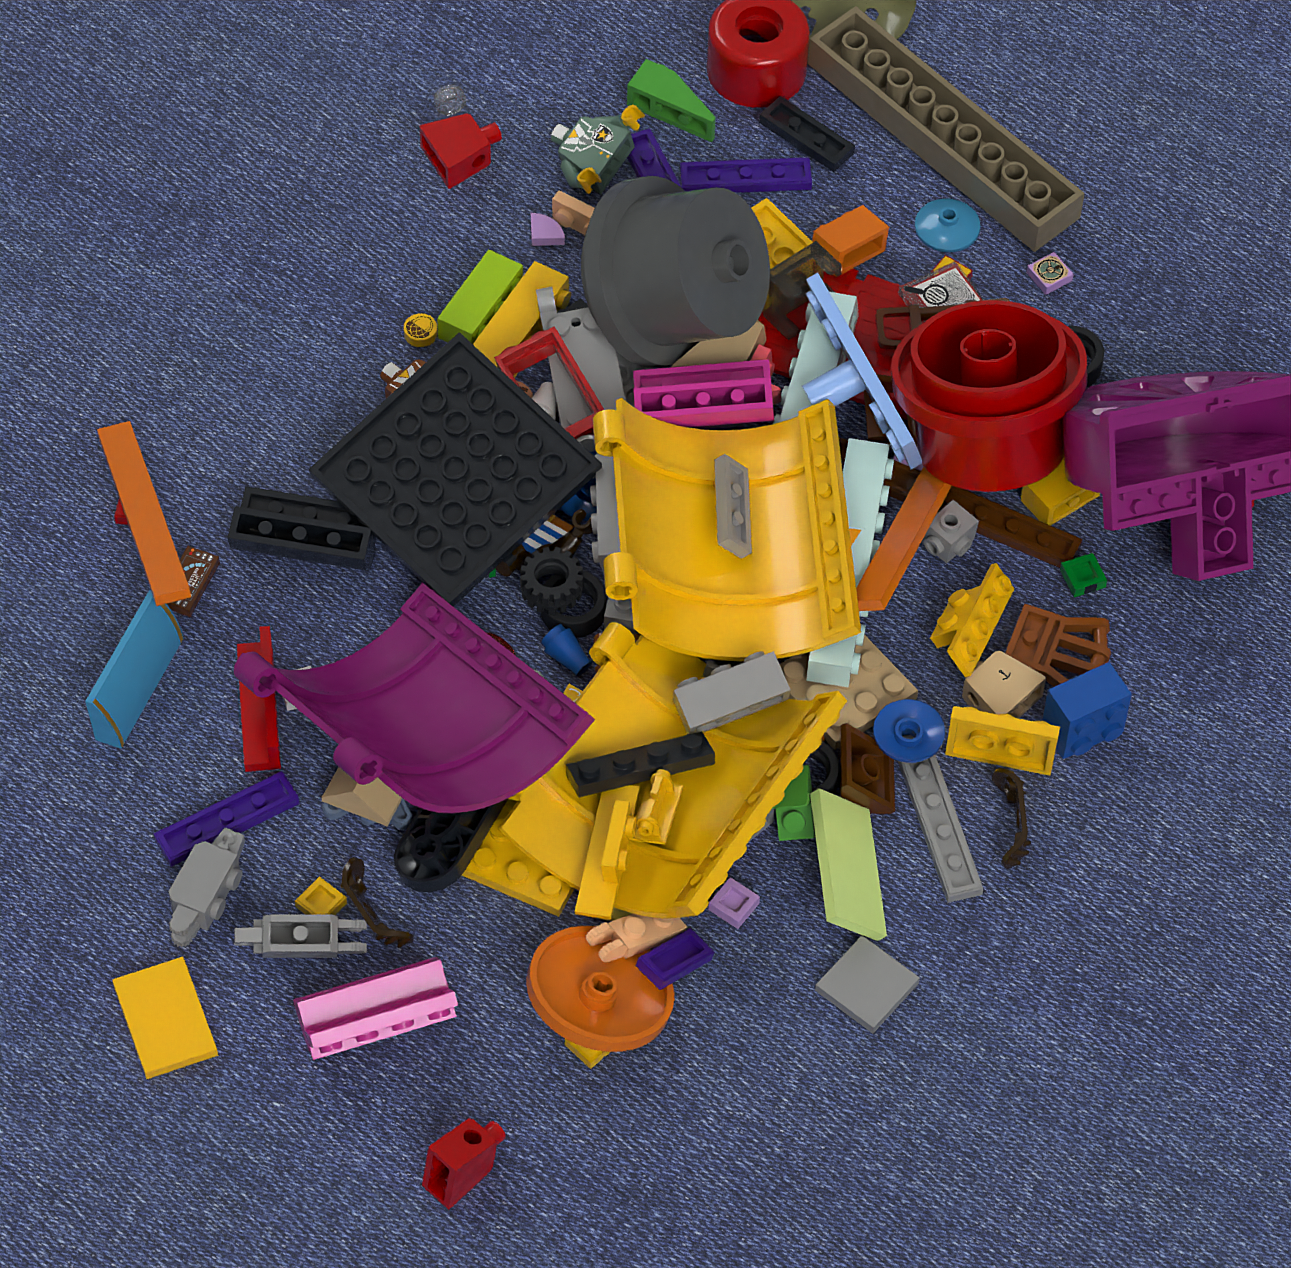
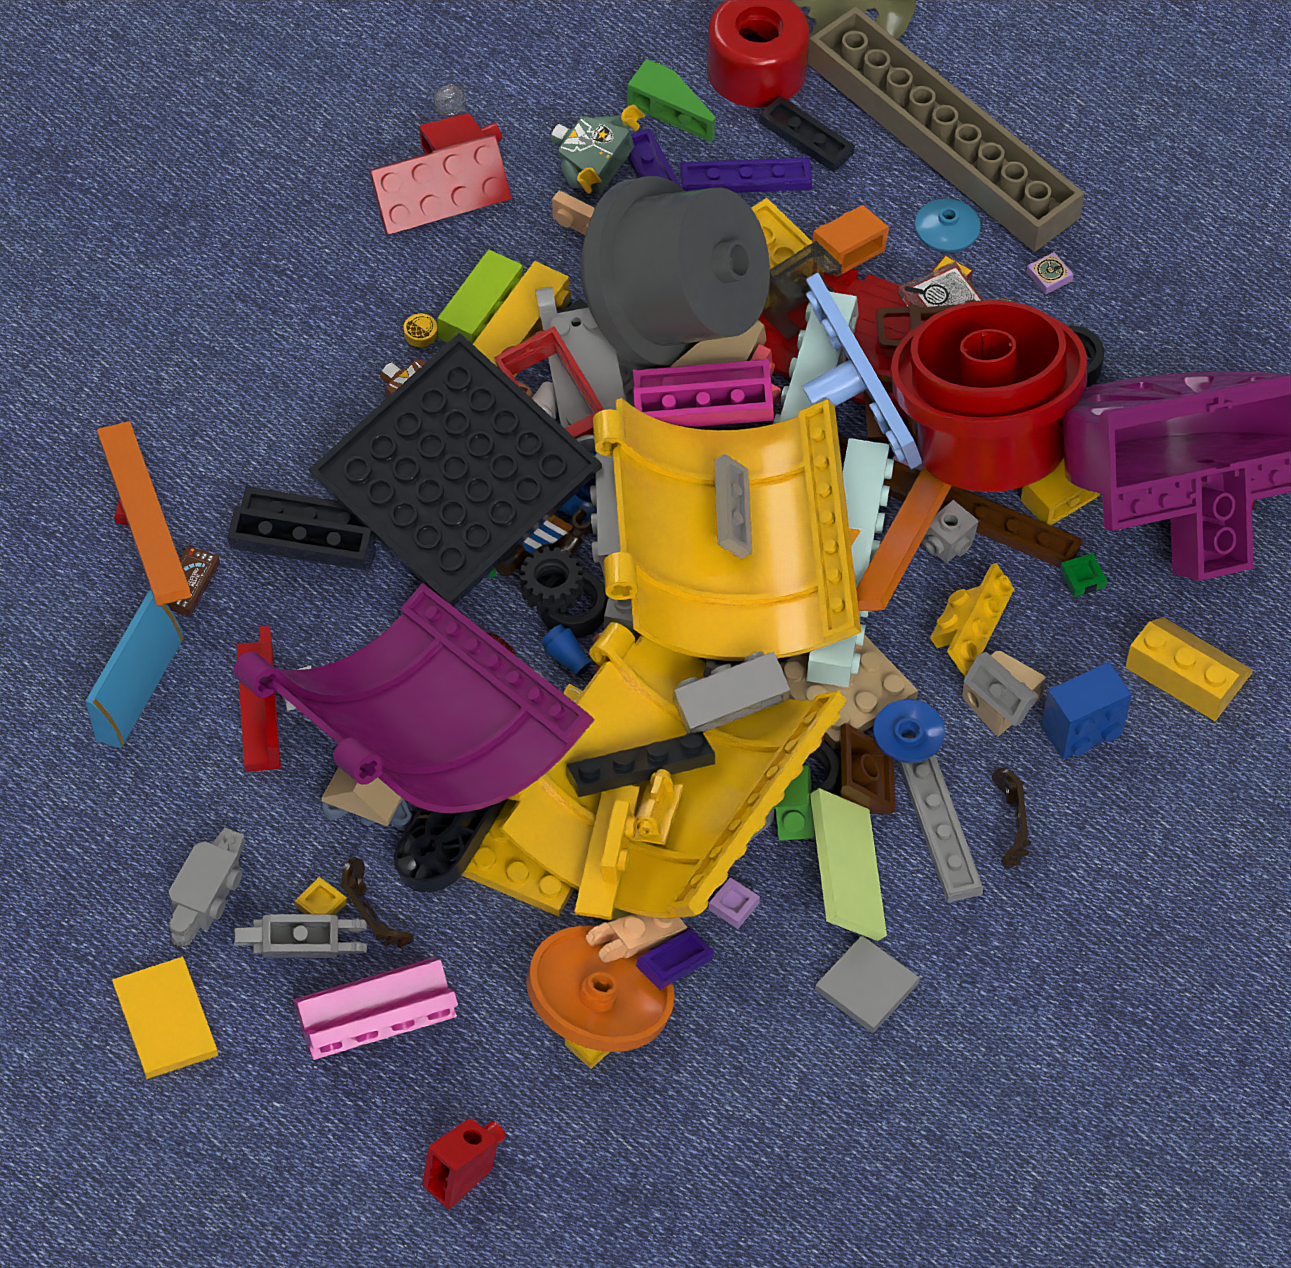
dark purple tile [153,771,300,867] -> none
lavender tile [531,213,565,246] -> none
yellow plate [945,706,1060,776] -> none
dark orange plate [1005,603,1111,687] -> none
none -> plate [368,134,512,235]
none -> light grey hinge [963,652,1038,726]
none -> yellow slope [1125,617,1253,721]

